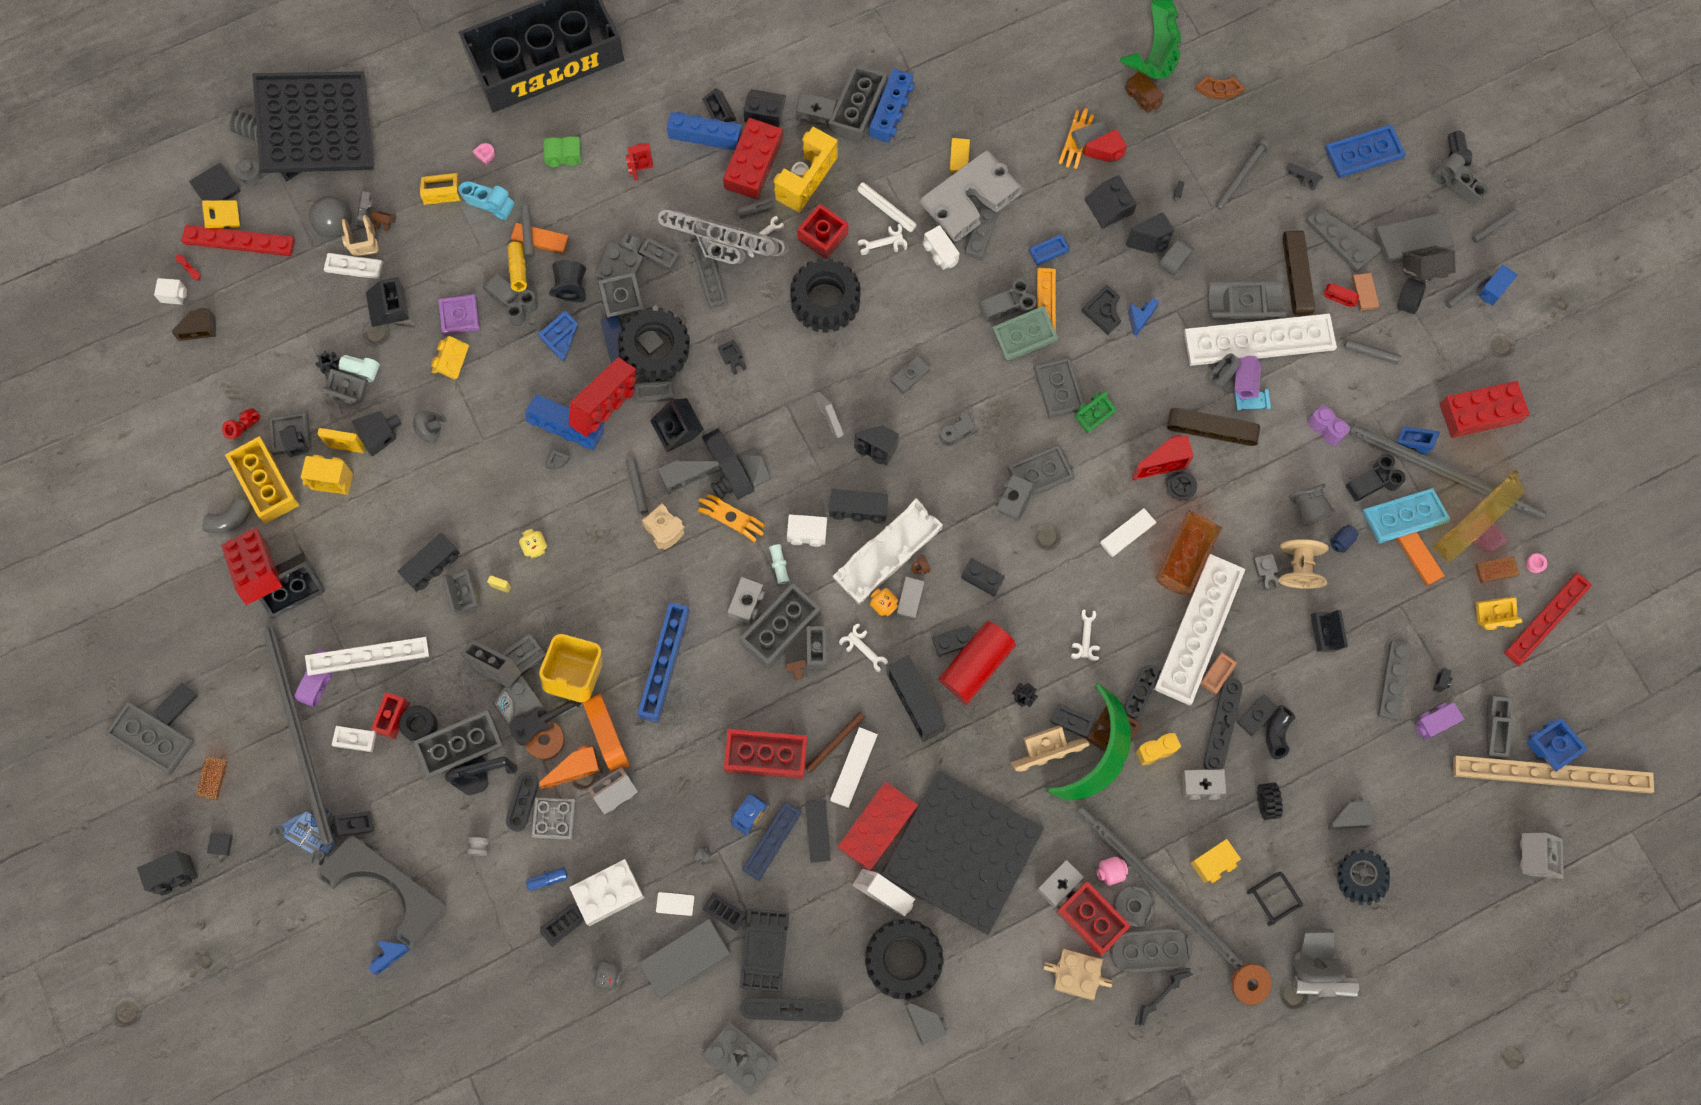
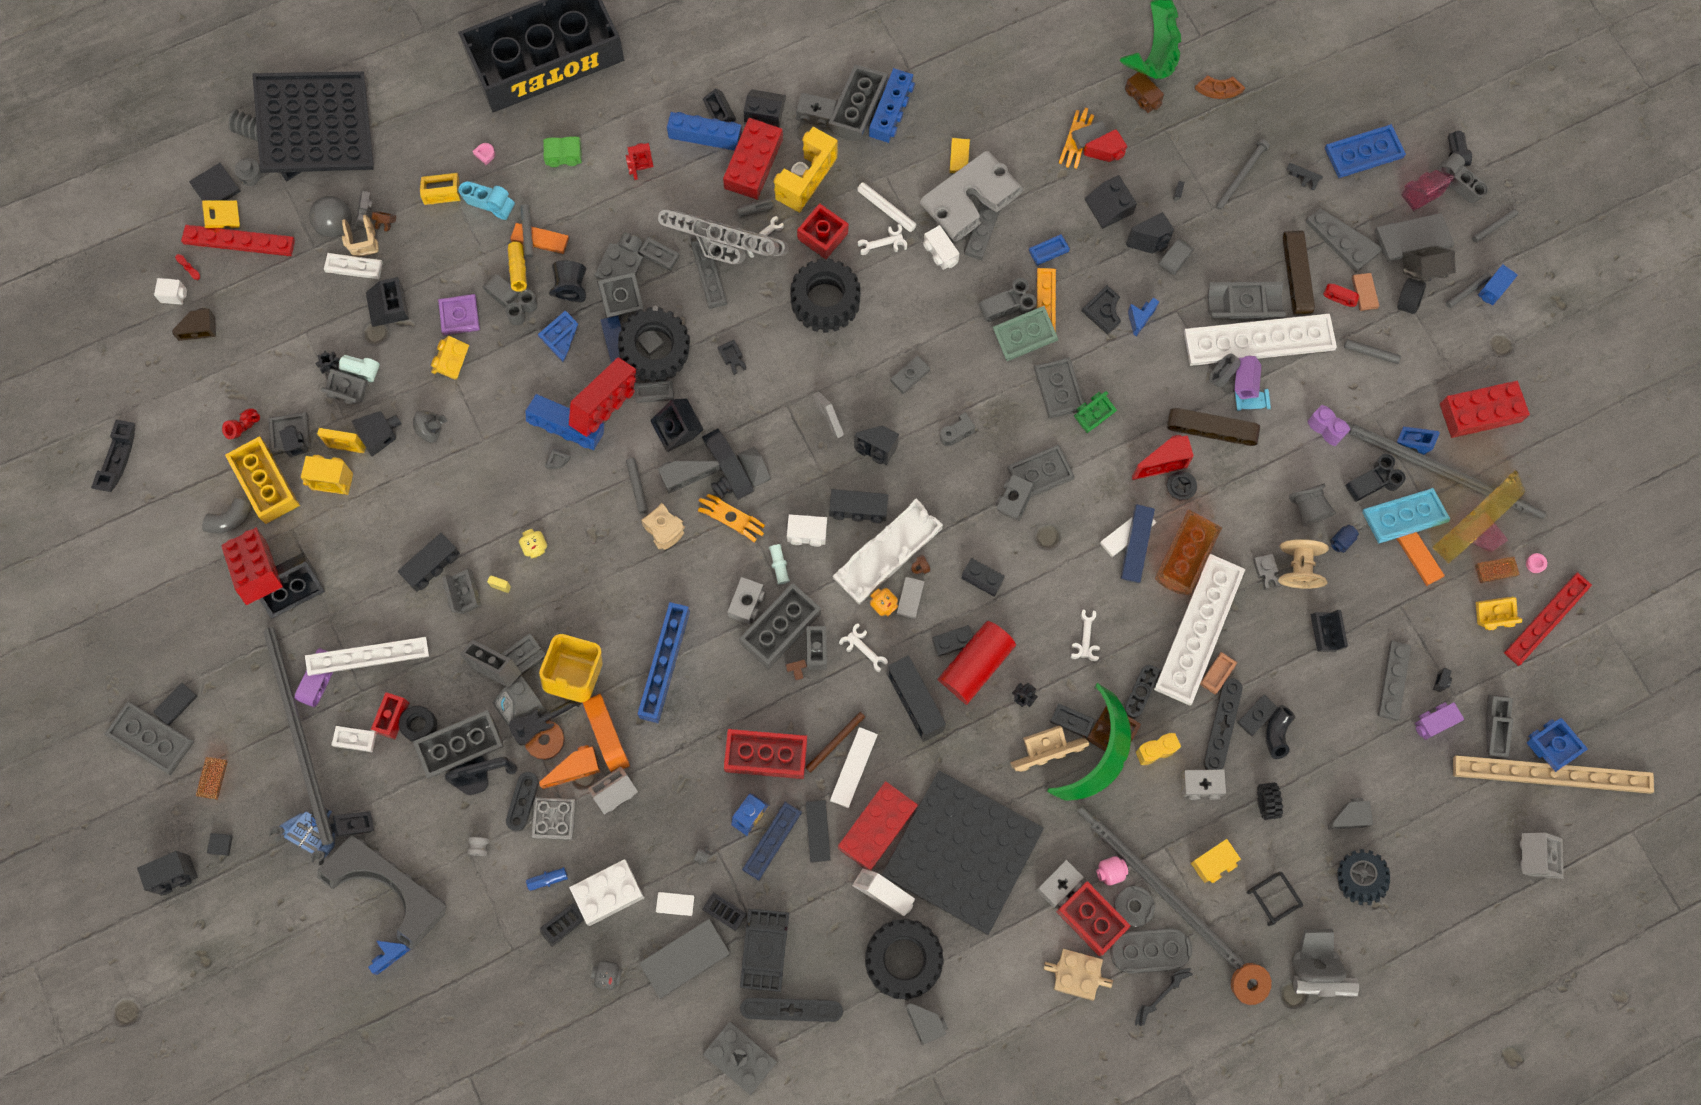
none -> black slope [91,420,135,492]
none -> dark blue tile [1120,504,1155,583]
none -> clear pink slope [1401,170,1454,211]

